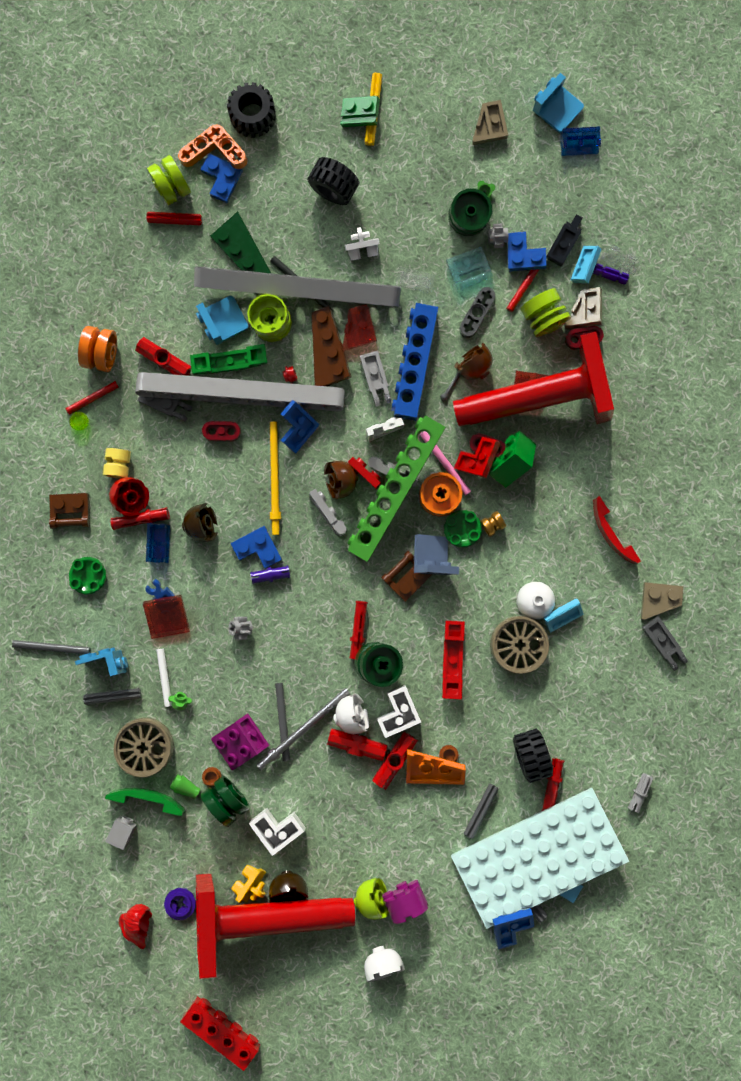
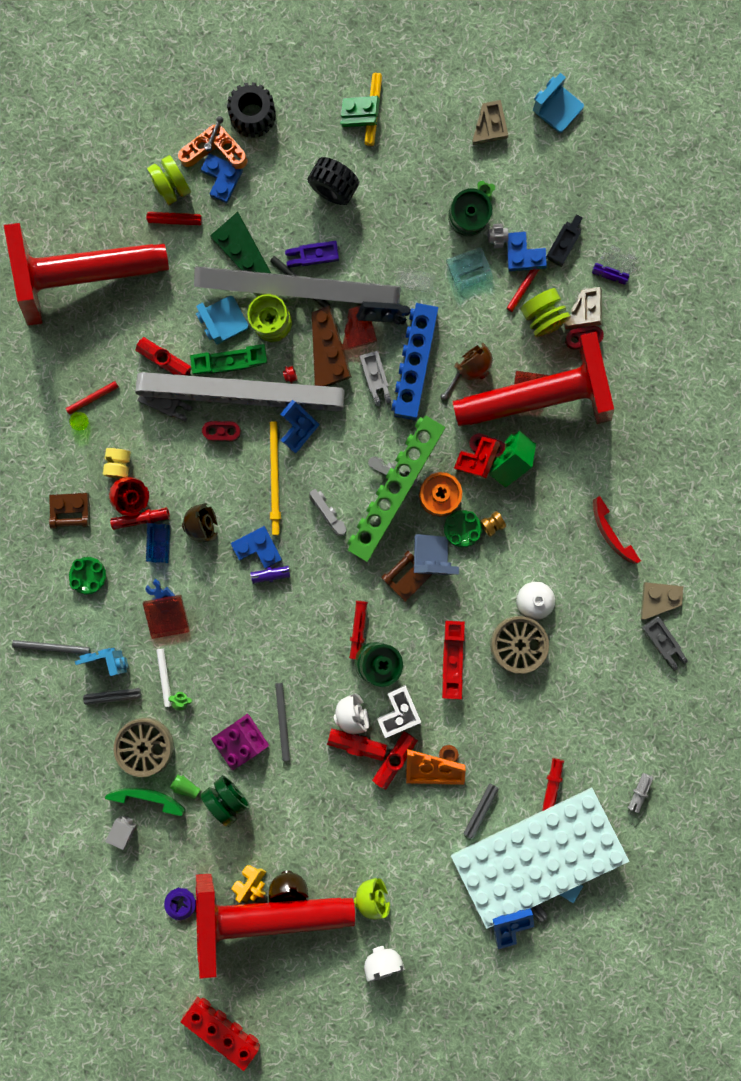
orange wheel [78,326,117,372] -> none
red hair [118,904,152,949] -> none
dark orange plate [202,767,222,787] -> none
light grey gear [229,617,253,640] -> none
white brick [249,808,306,856] -> none
flat silver bar [257,688,350,771] -> none
reddish brown cylinder [324,460,358,499] -> none
white hips [345,227,380,261] -> none
red plate [348,457,381,489] -> none
white wing [366,417,404,442] -> none
magenta brick [382,880,429,924] -> none
bright pink bar [420,431,471,496] -> none
dark grey beam [459,287,495,338] -> none
black tyre [513,728,553,783] -> none
medium azure plate [543,598,584,633] -> none
clear blue hinge [560,126,601,156] -> none
medium azure plate [571,246,602,284] -> none
none -> red piece [3,223,169,326]
none -> dark grey hinge [204,116,224,152]
none -> dark purple hinge [285,241,339,268]
none -> black hinge [356,301,411,325]

